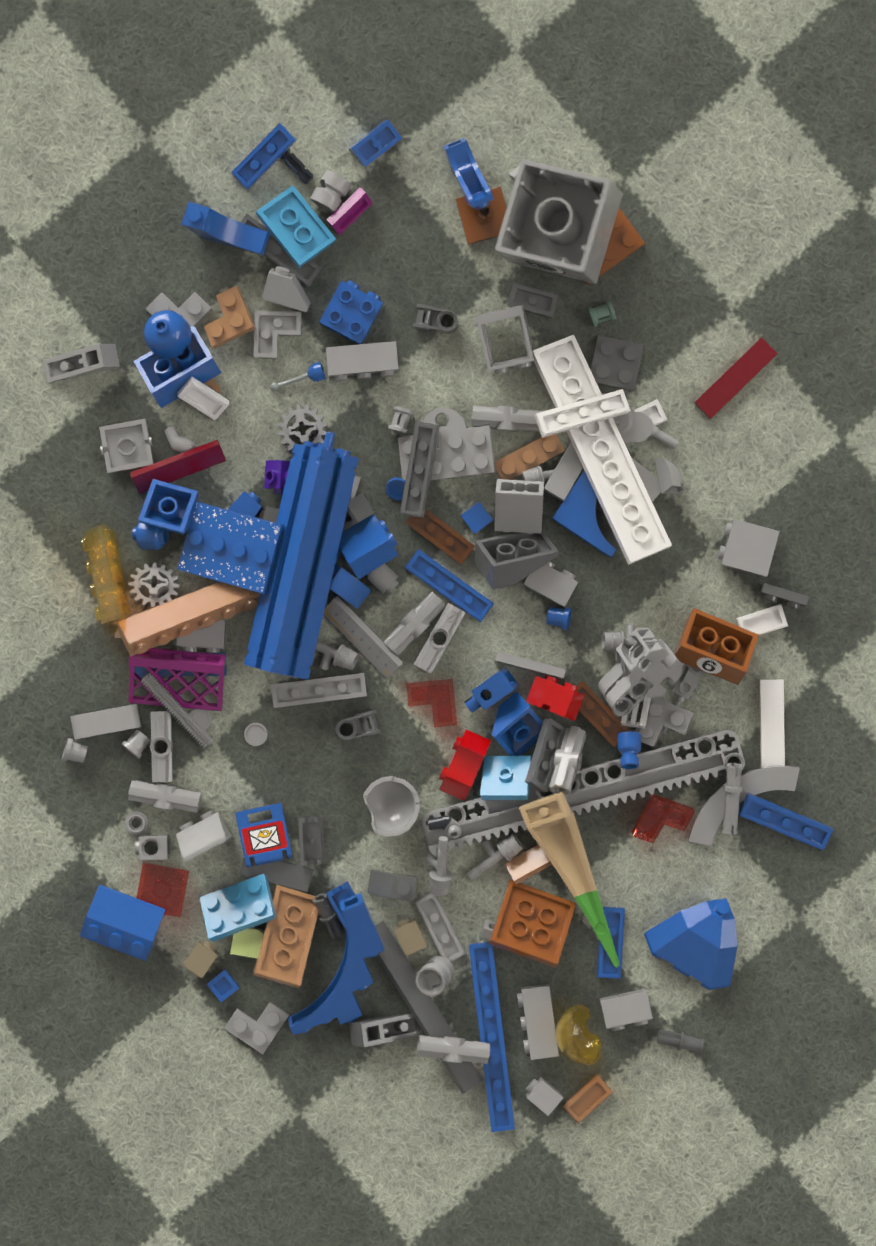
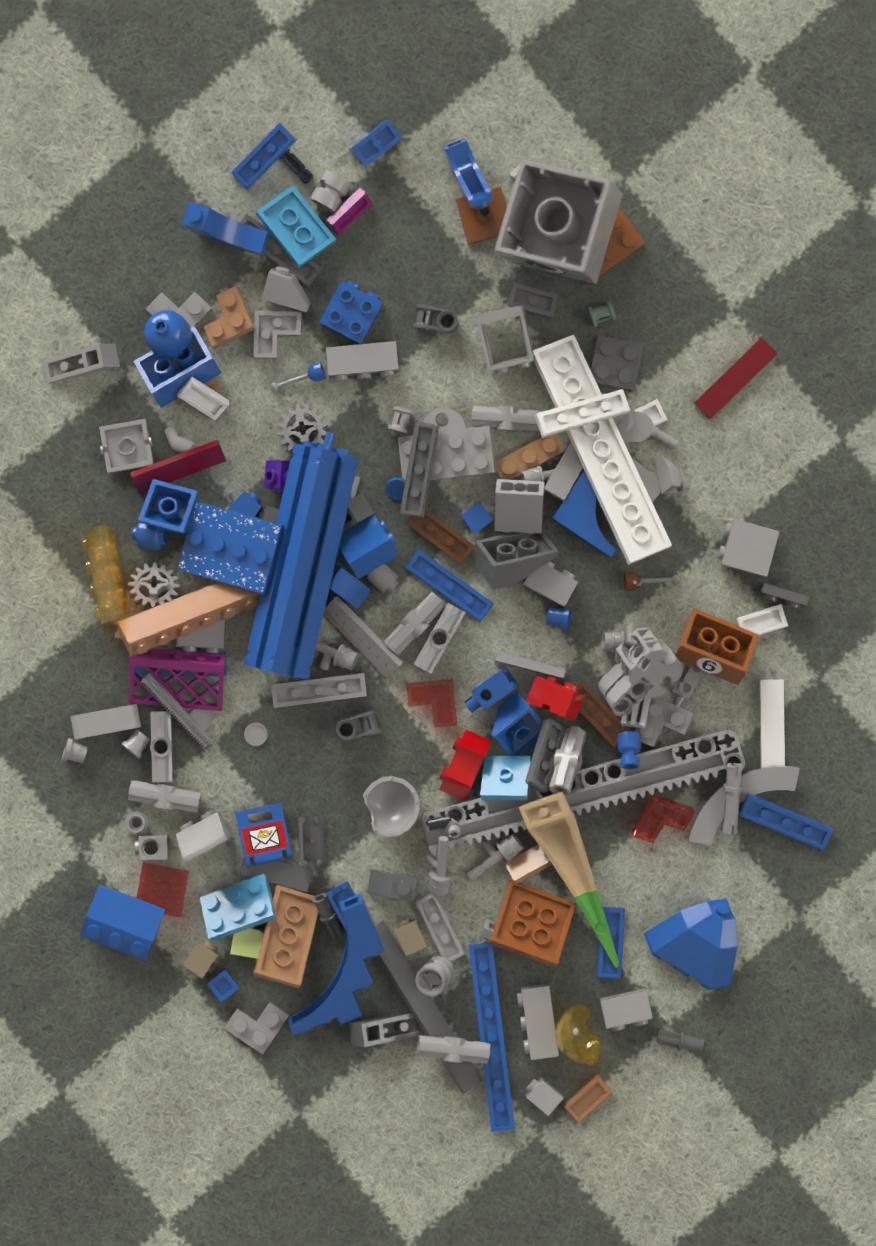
none -> hinge [624,572,681,591]

